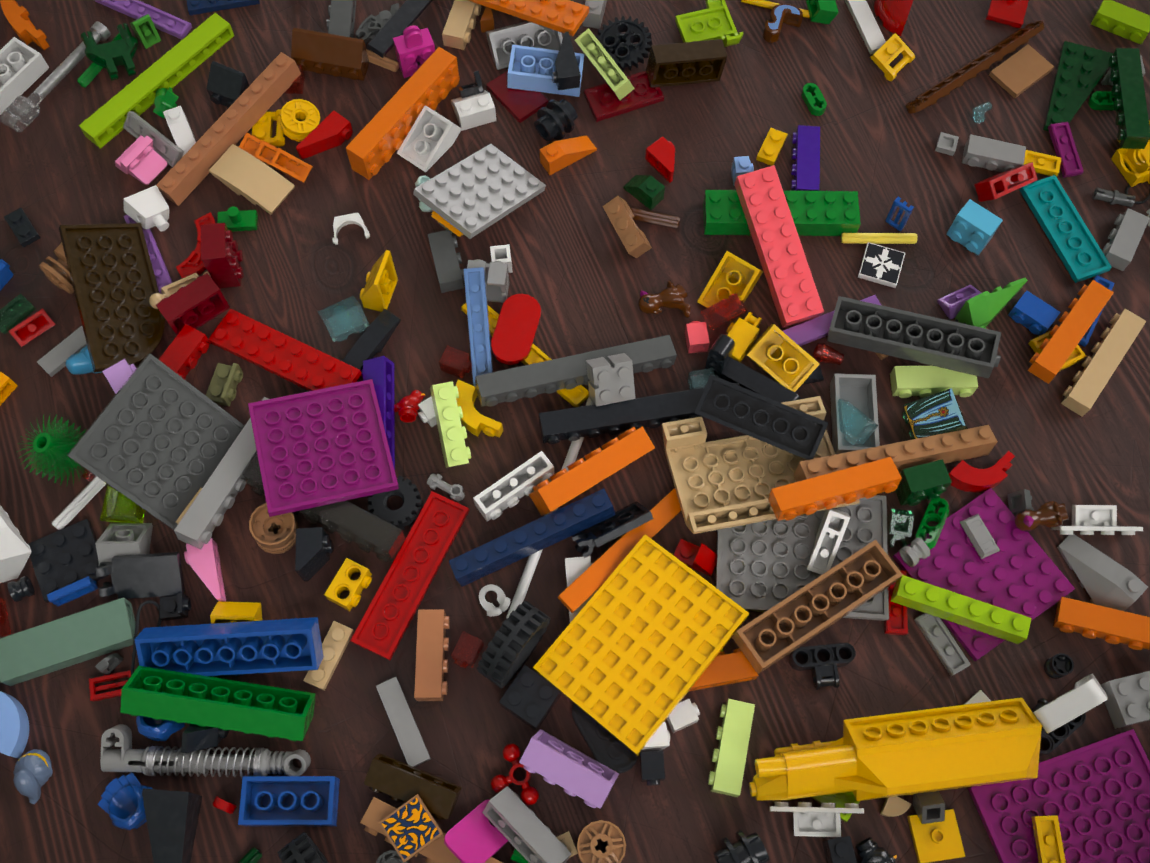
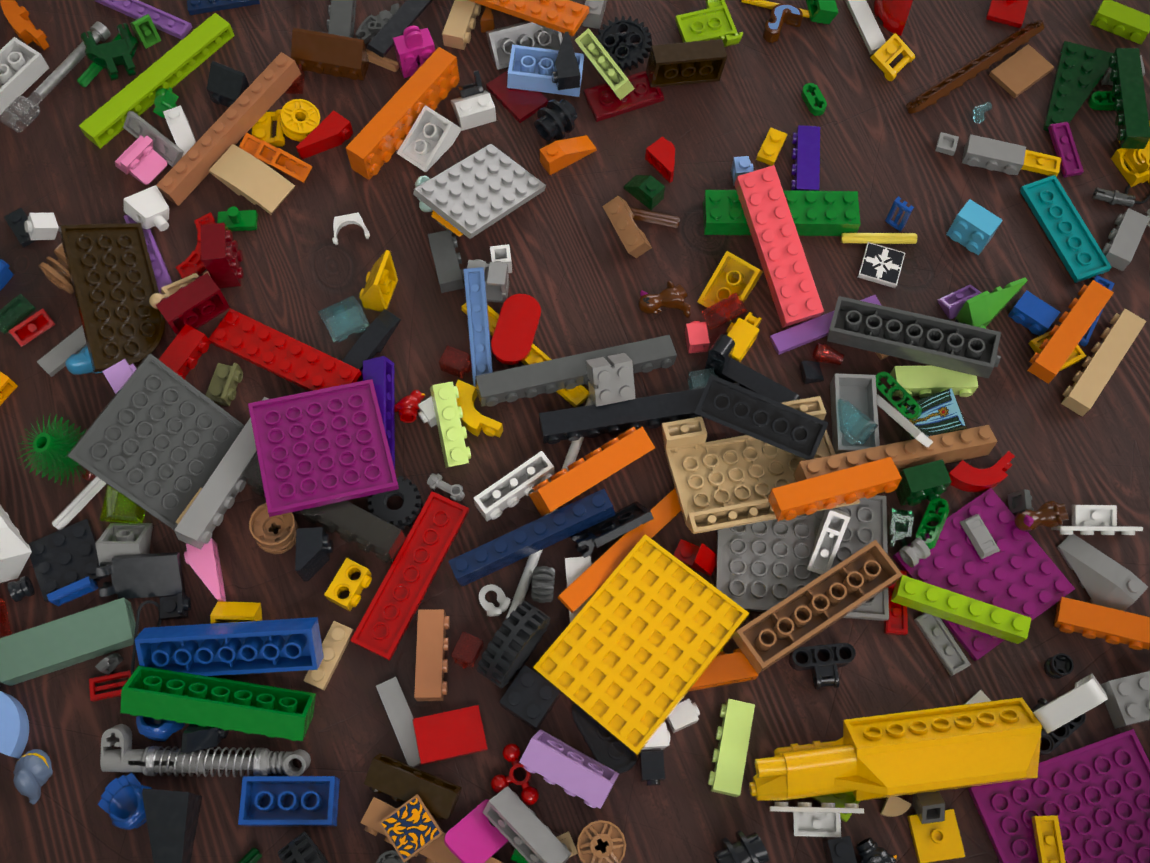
red tile [212,796,237,814] -> none
yellow slope [746,324,820,392] -> none
red slope [974,162,1038,202] -> none
none -> white brick [24,213,59,240]
none -> red tile [412,705,488,765]
none -> dark grey gear [531,566,555,603]
none -> green beam [876,372,922,420]
none -> white tile [877,395,933,447]

